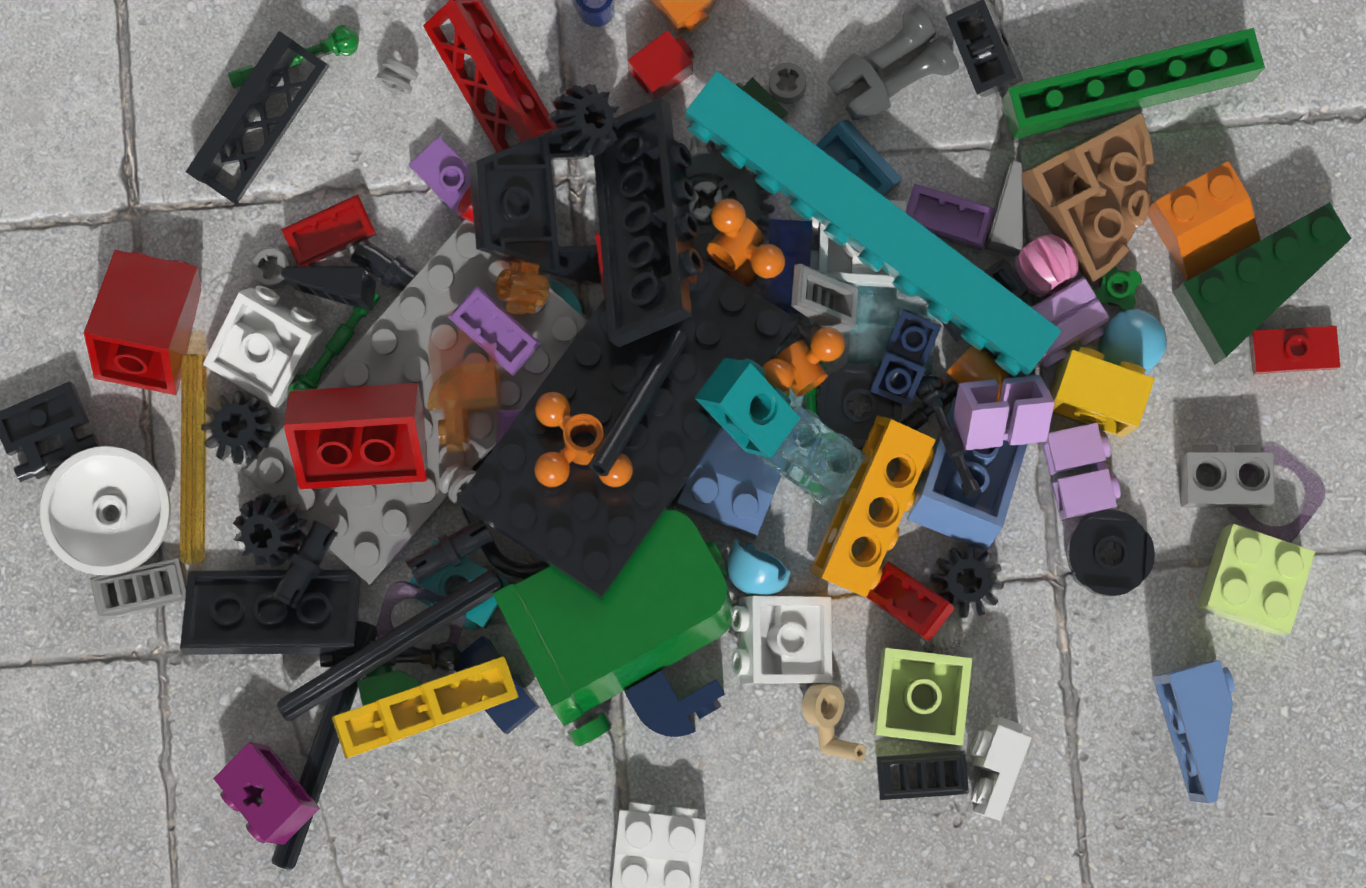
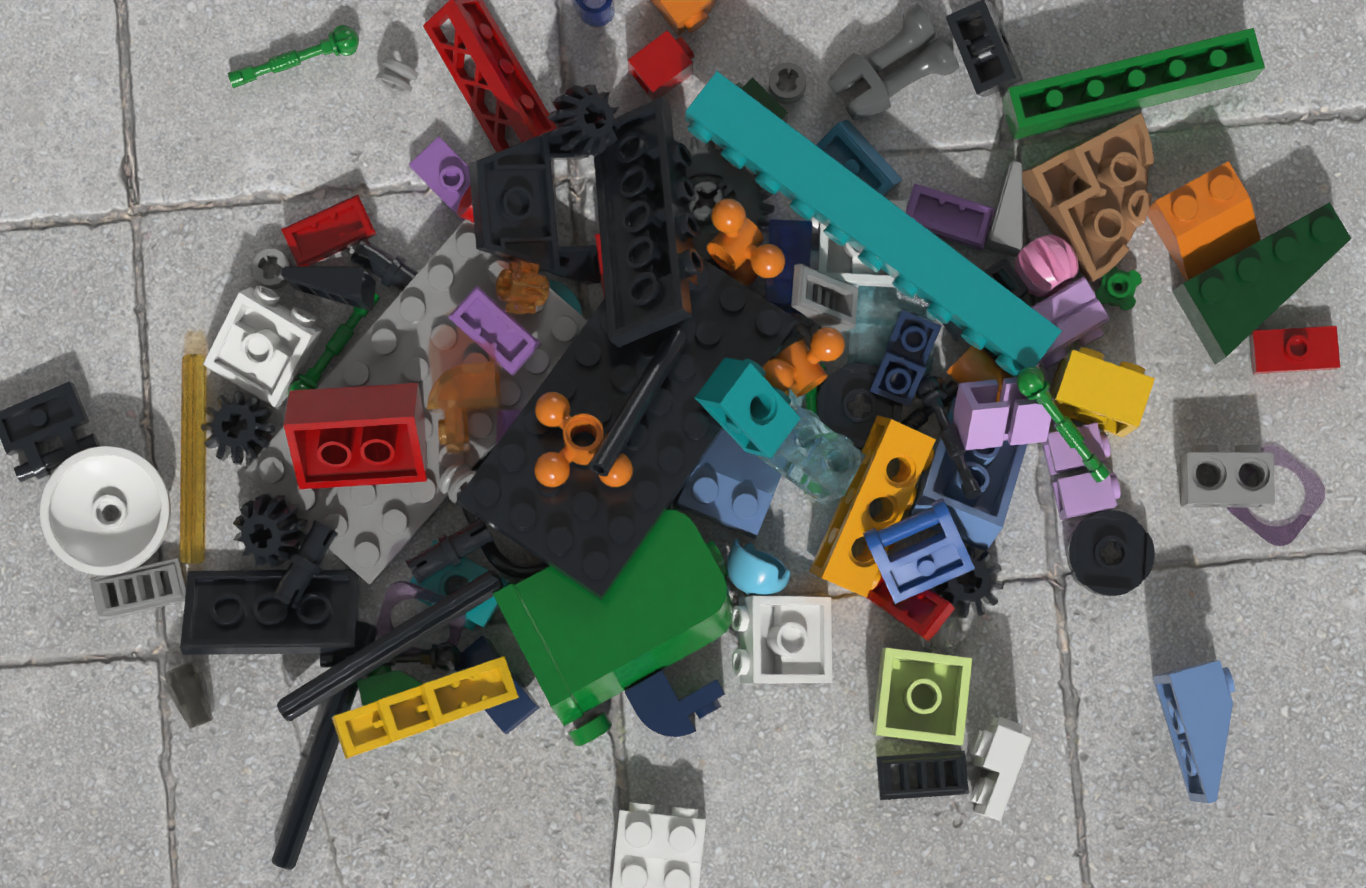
red slope [83,250,201,395] -> none
black fence [185,31,330,204] -> none
magenta brick [213,742,320,845] -> none
tan plate [802,683,866,761] -> none
medium azure hair [1098,309,1167,375] -> none
yellowish green brick [1196,524,1316,636] -> none
none -> clear smoke cone [163,661,213,729]
none -> plate [863,498,975,604]
none -> green piece [1017,367,1110,483]

